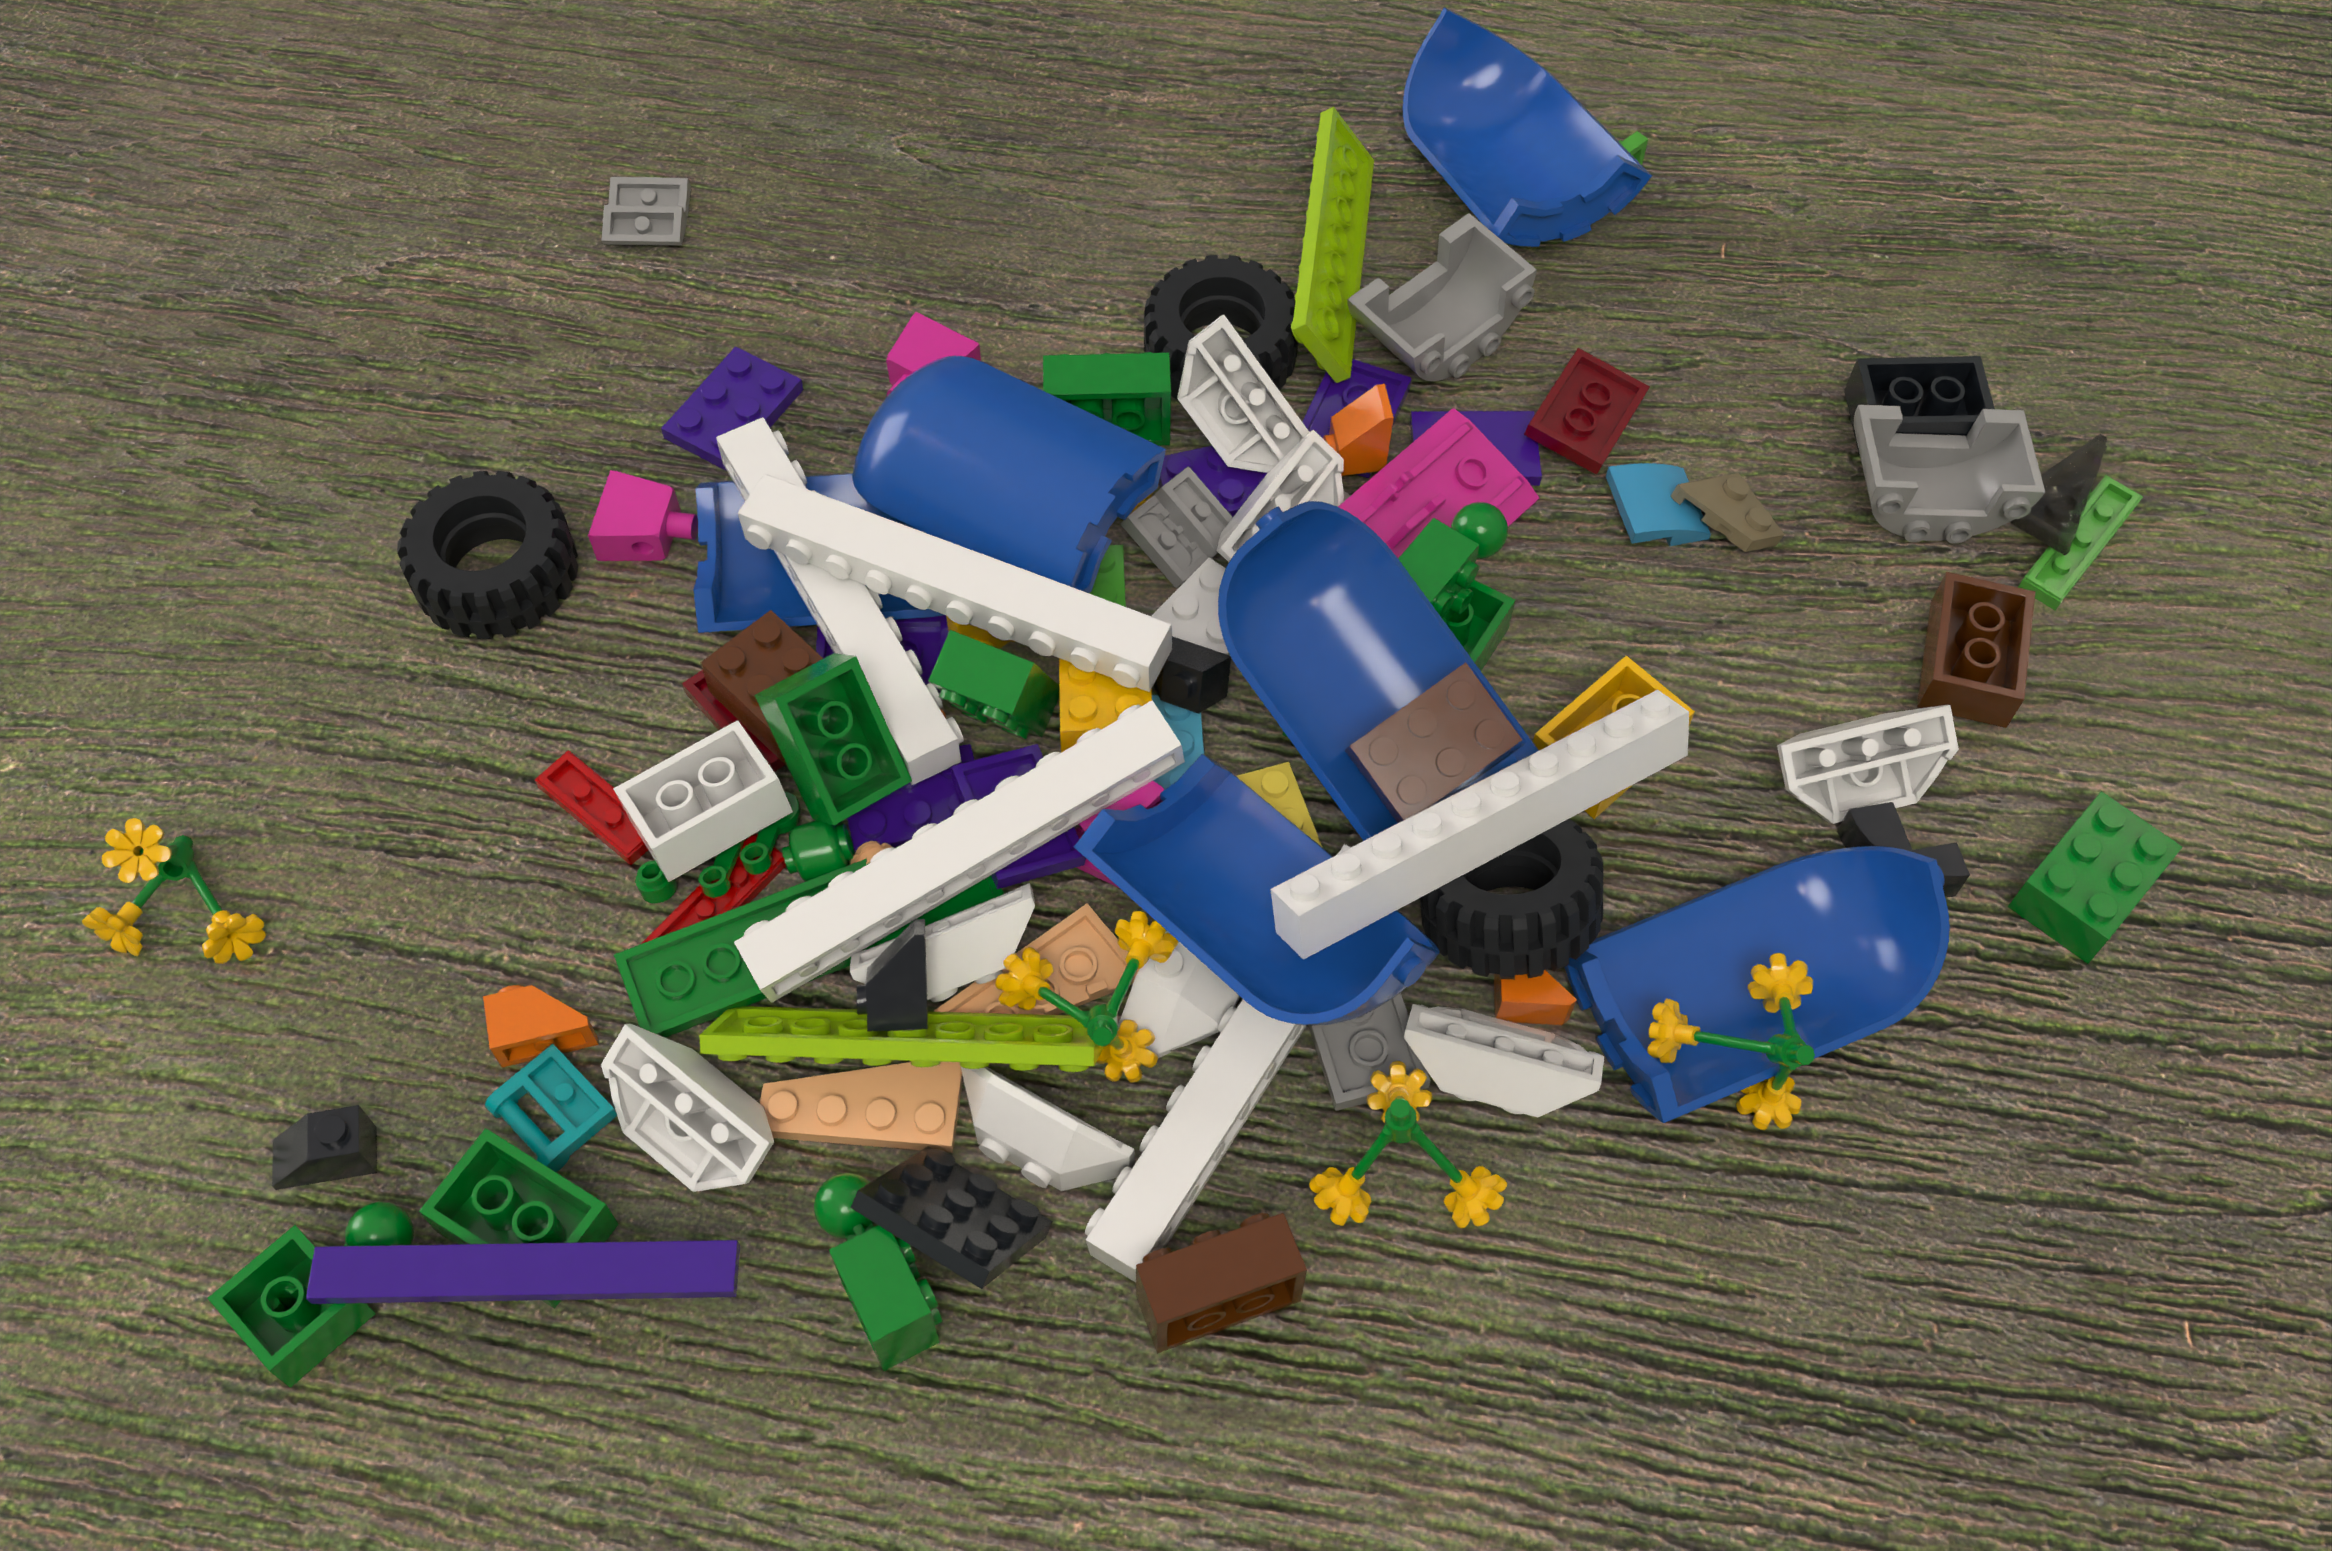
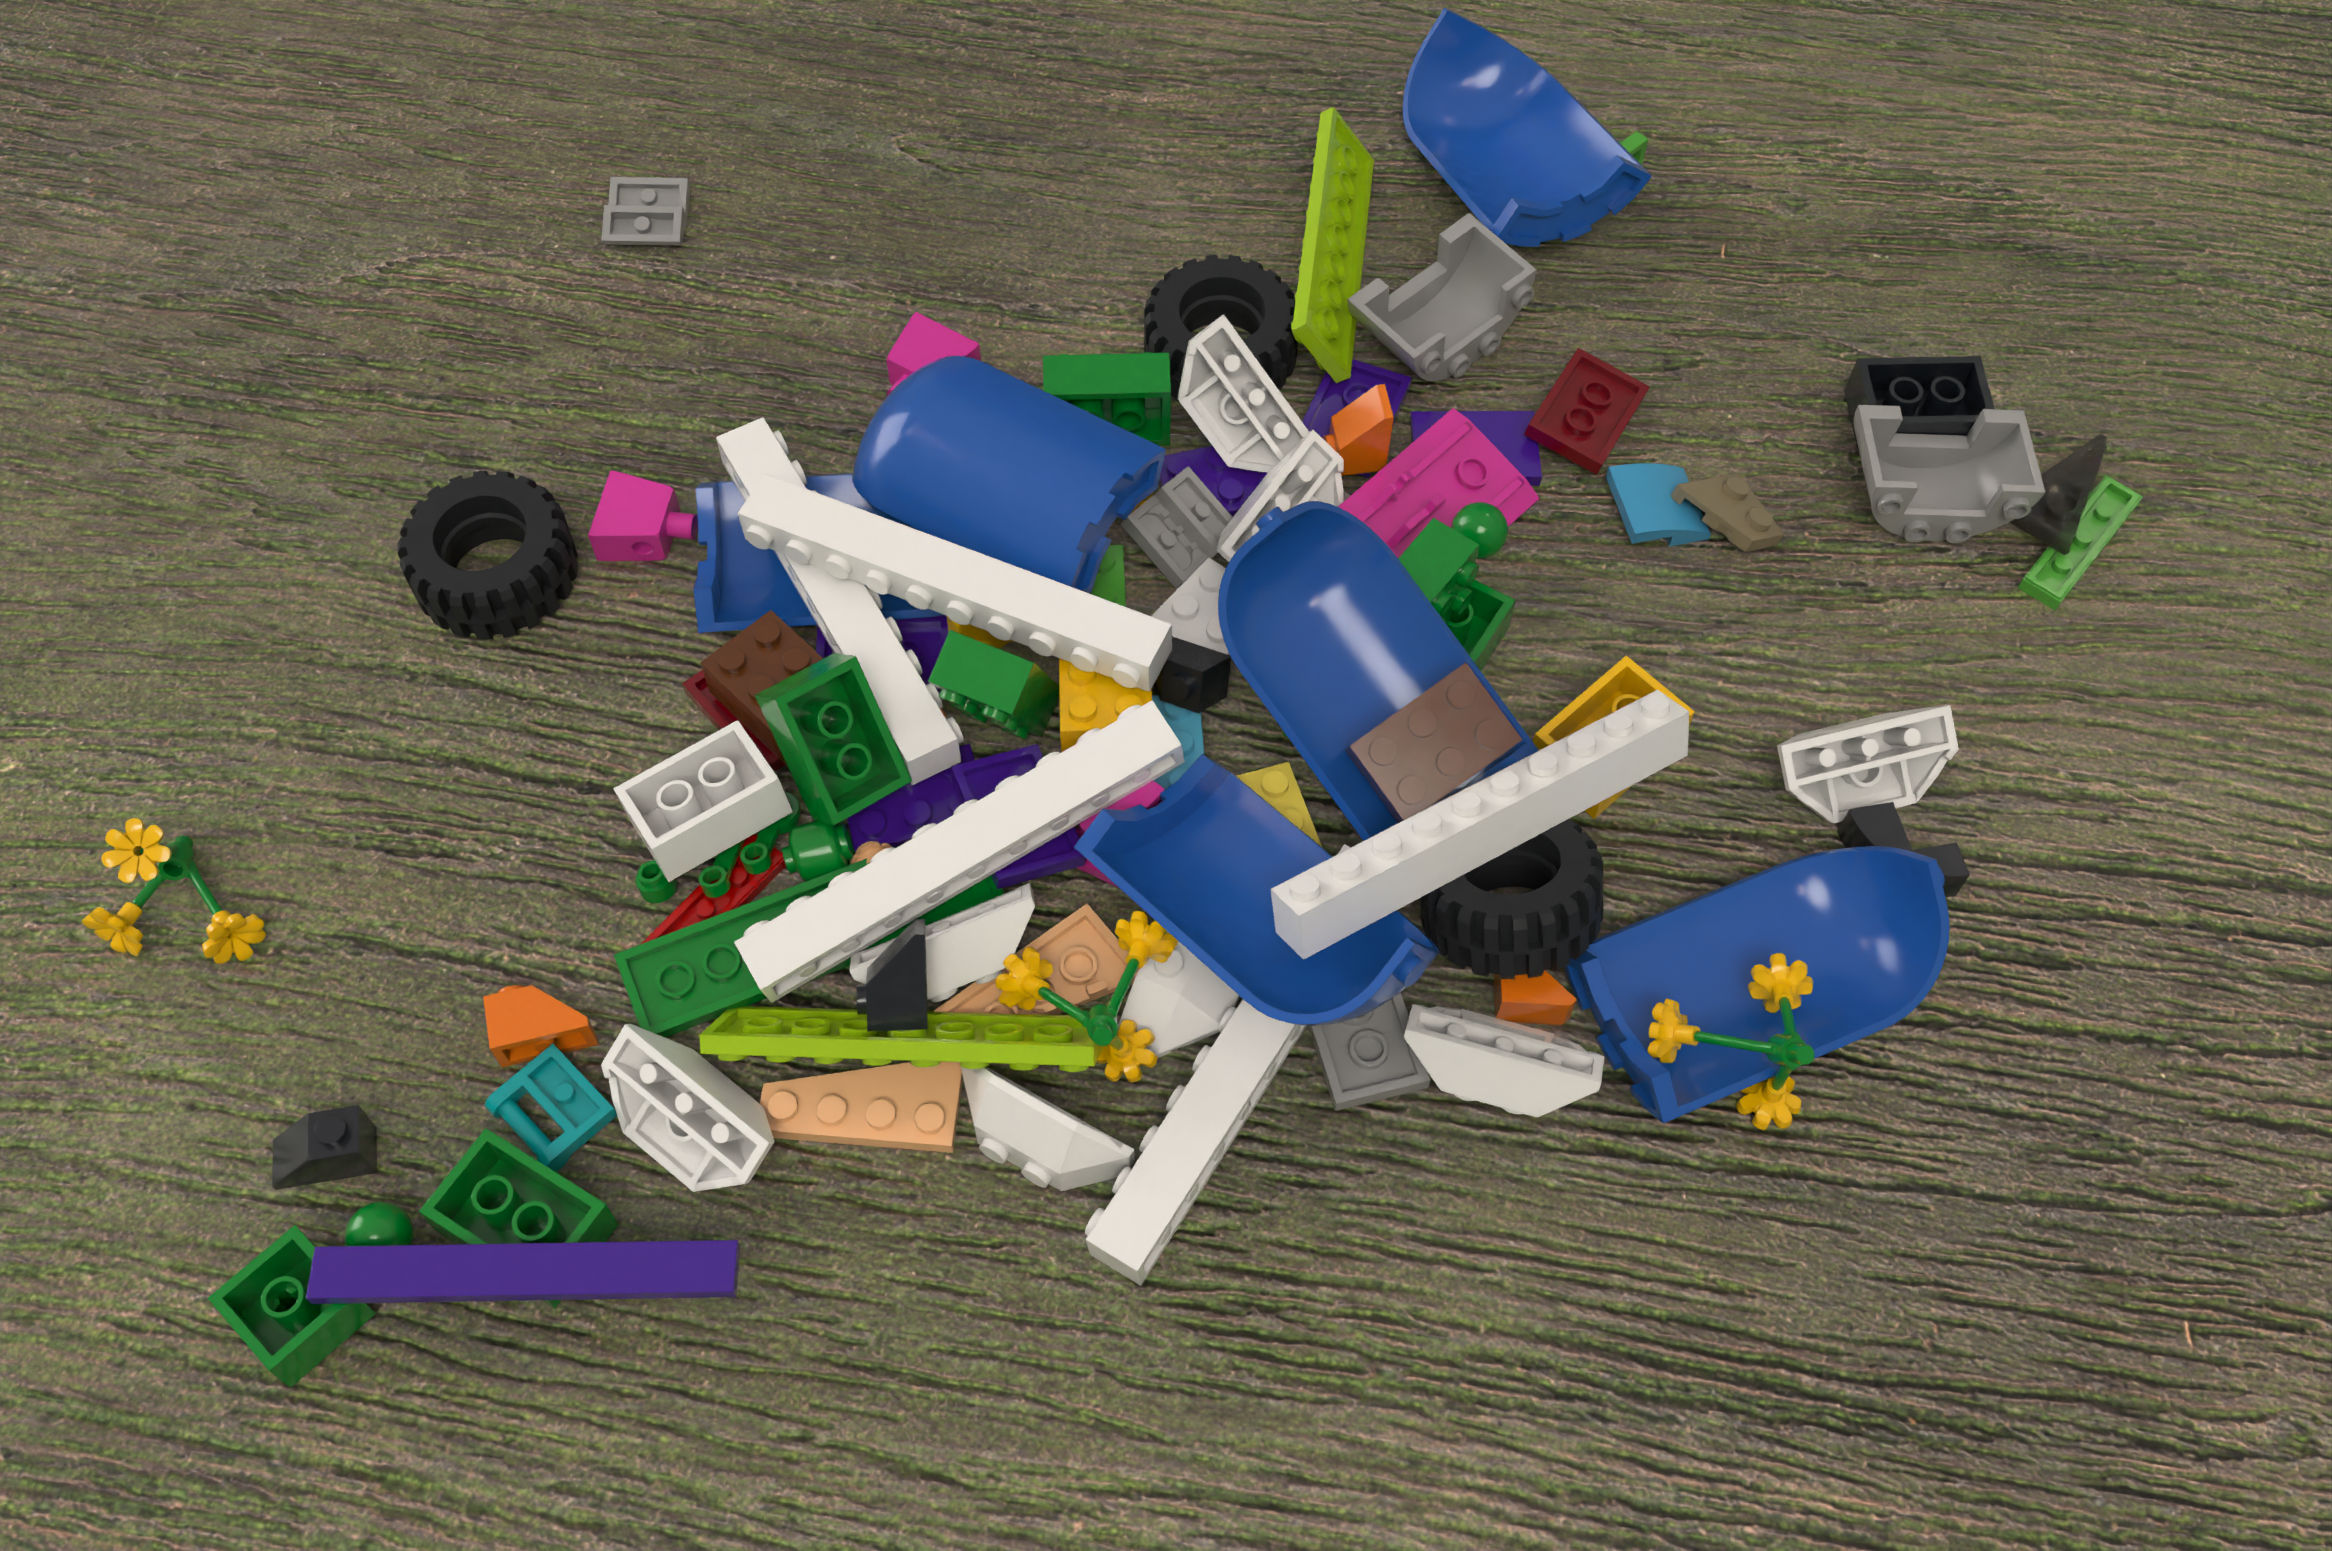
red tile [534,750,648,865] -> none
dark purple plate [661,346,804,471] -> none
green brick [814,1173,943,1371] -> none
black plate [851,1146,1053,1289] -> none
reddish brown brick [1136,1212,1307,1354] -> none
yellow plant [1309,1061,1507,1228] -> none
reddish brown brick [1917,572,2036,728] -> none
green brick [2008,791,2183,964] -> none

